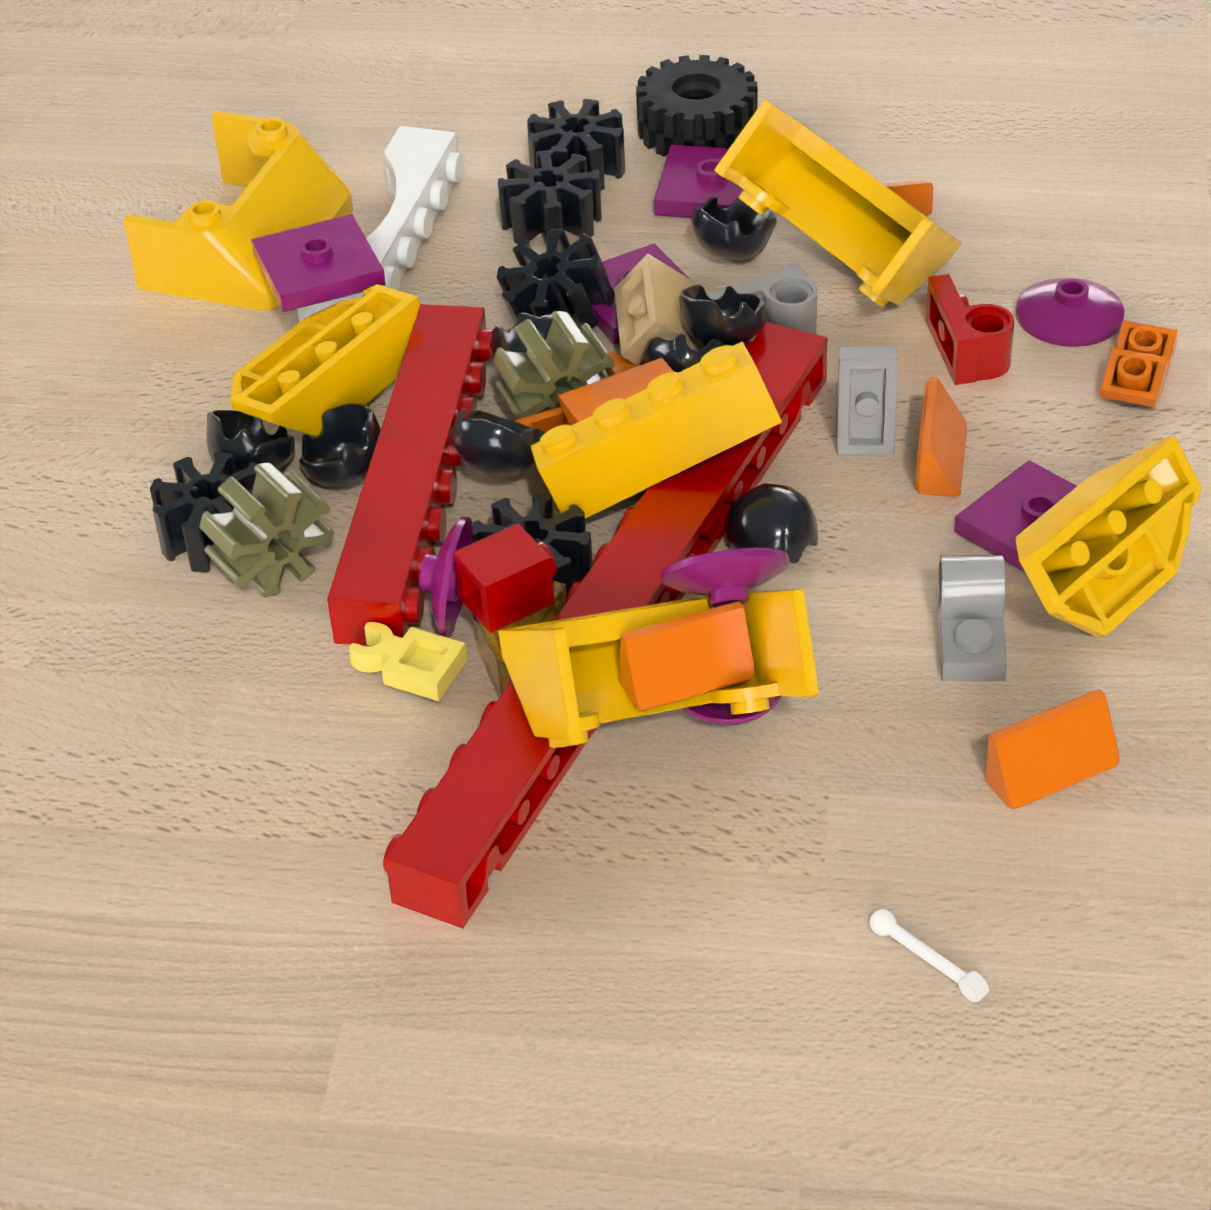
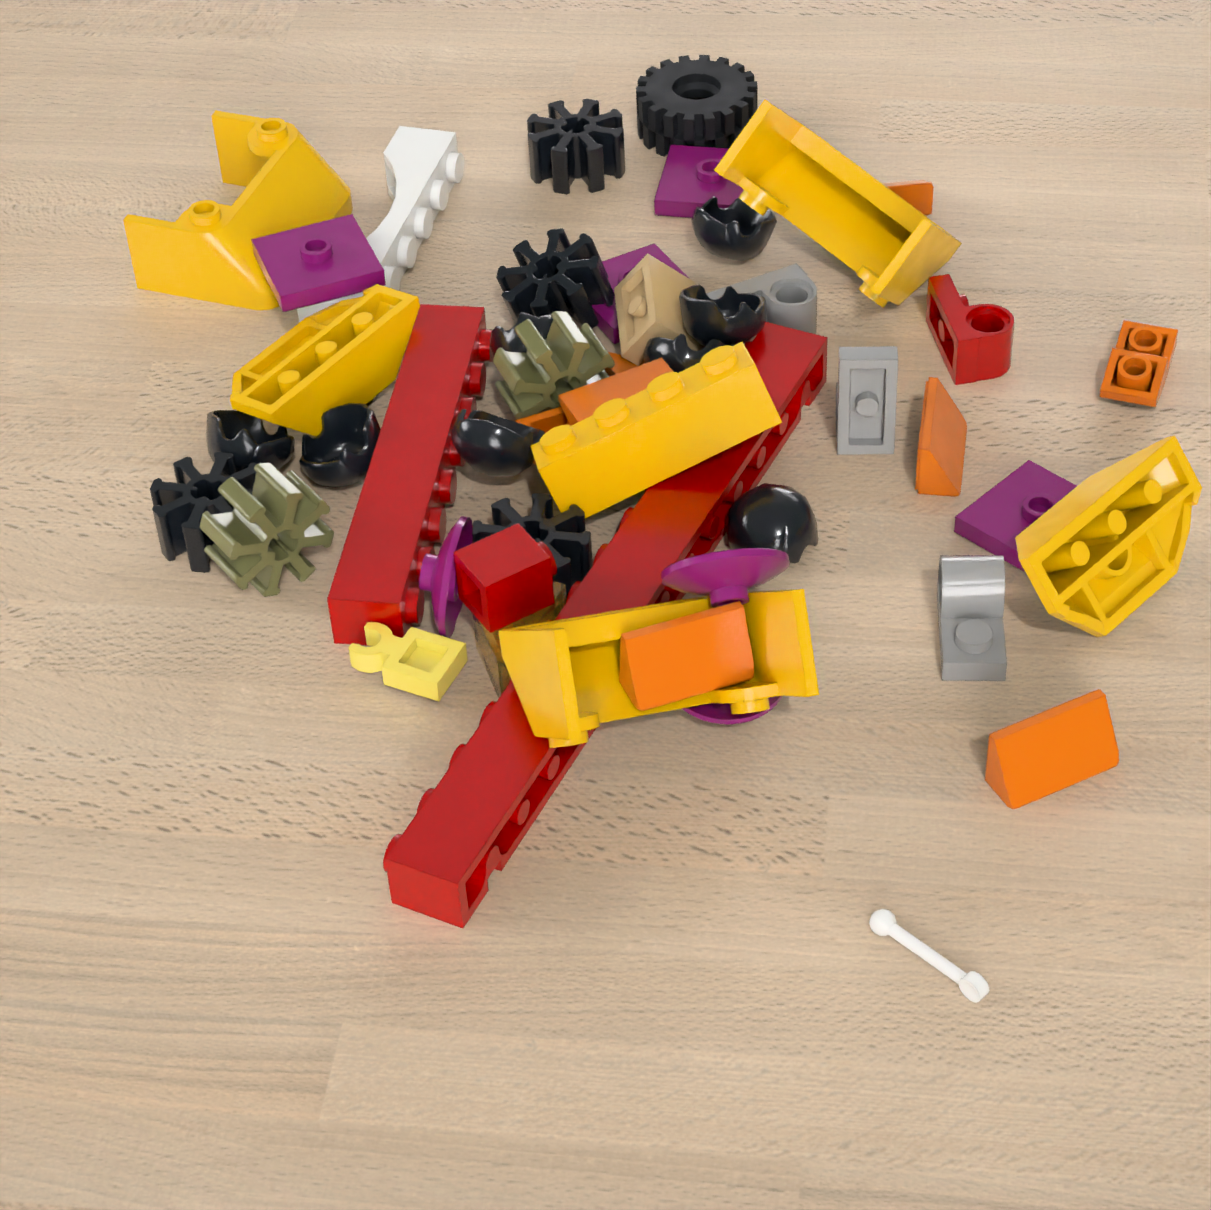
black gear [498,150,602,248] -> none
magenta dish [1016,278,1124,347] -> none

